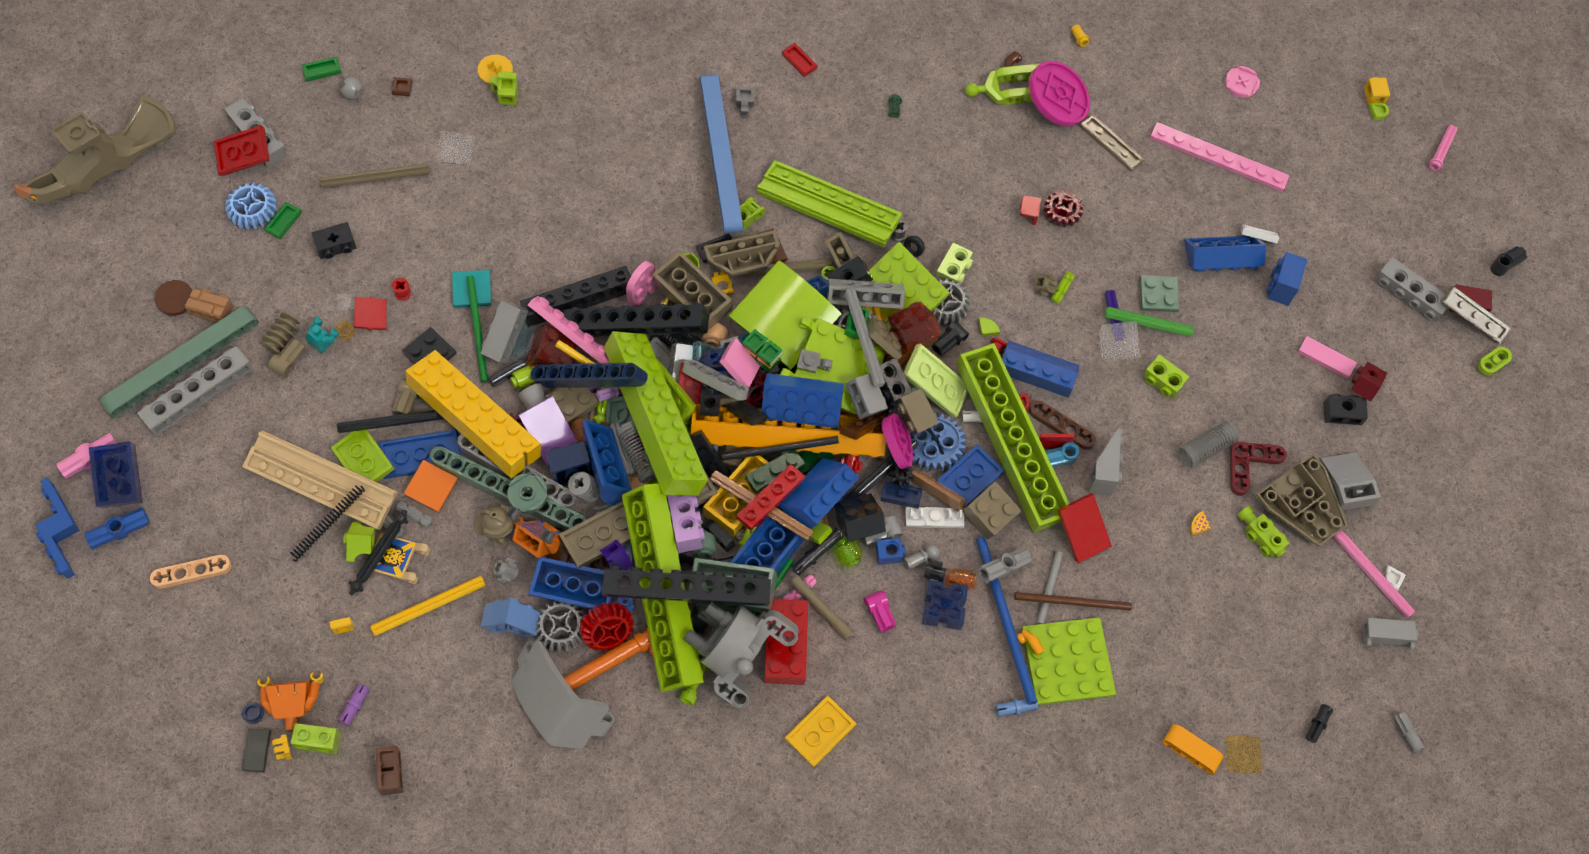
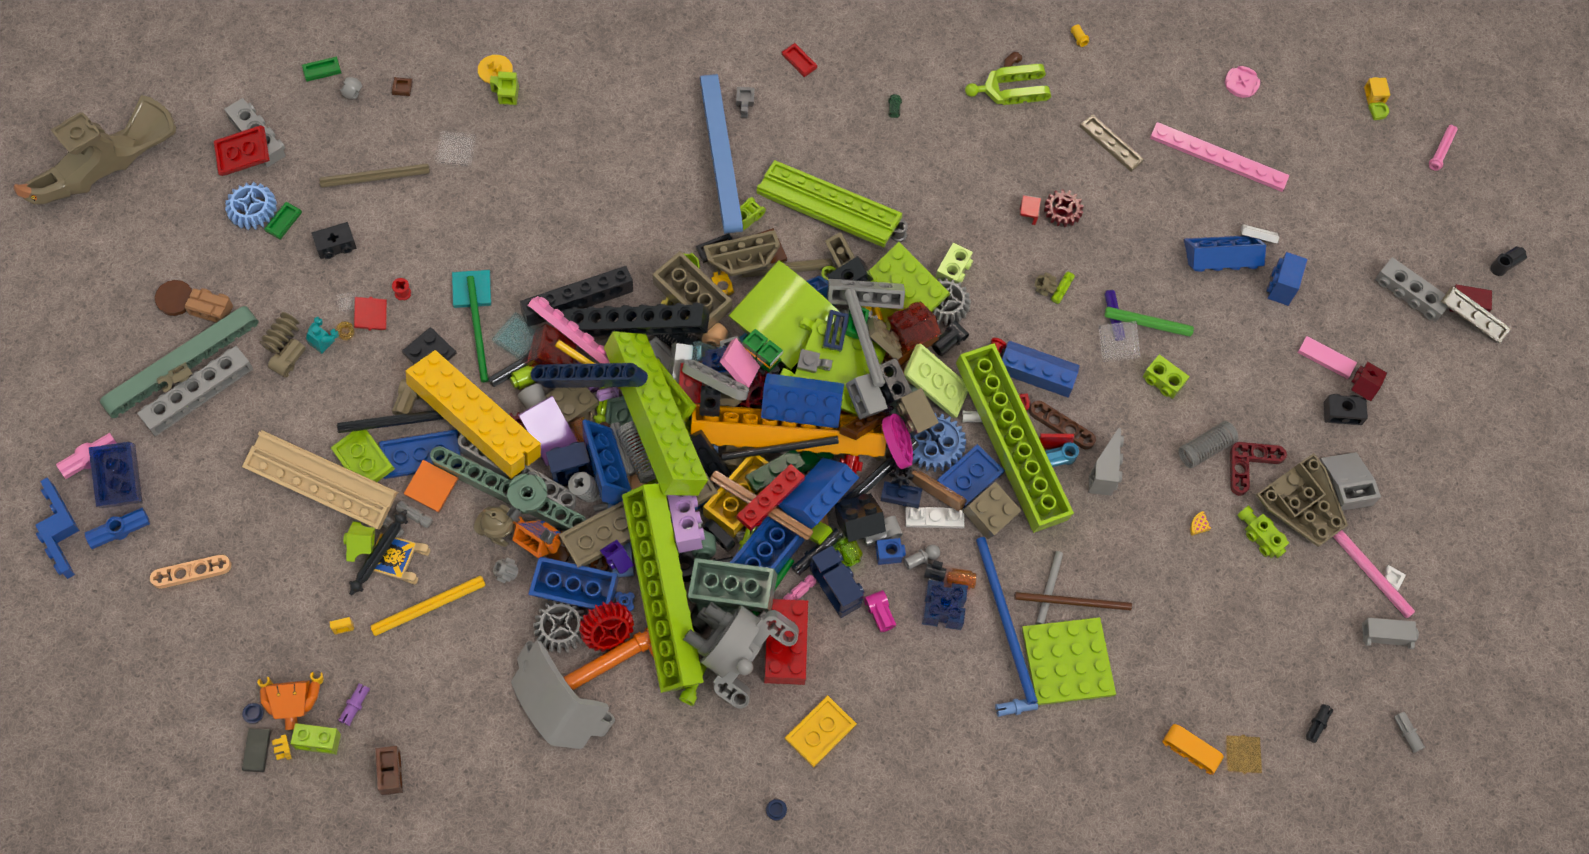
black piece [290,485,365,562] -> none
medium blue brick [480,598,542,638] -> none
light grey brick [481,301,529,363] -> none
black brick [603,566,771,606] -> none
bright pink plate [626,261,656,307] -> none
pearl dark grey tile [727,400,767,426] -> none
dark tan piece [790,575,854,640] -> none
black piece [903,236,925,257] -> none
lime tile [978,317,1000,337] -> none
light grey piece [978,548,1032,583] -> none
light orange arm [1017,630,1044,655] -> none
dark pink plate [1029,61,1090,126] -> none
red tile [1057,493,1112,563] -> none
sand green plate [1140,275,1179,312] -> none
lime plate [1478,347,1512,376] -> none
none -> dark tan plate [157,362,192,392]
none -> dark blue plate [766,799,787,821]
none -> dark blue piece [810,546,864,618]
none -> dark blue tile [822,310,849,352]

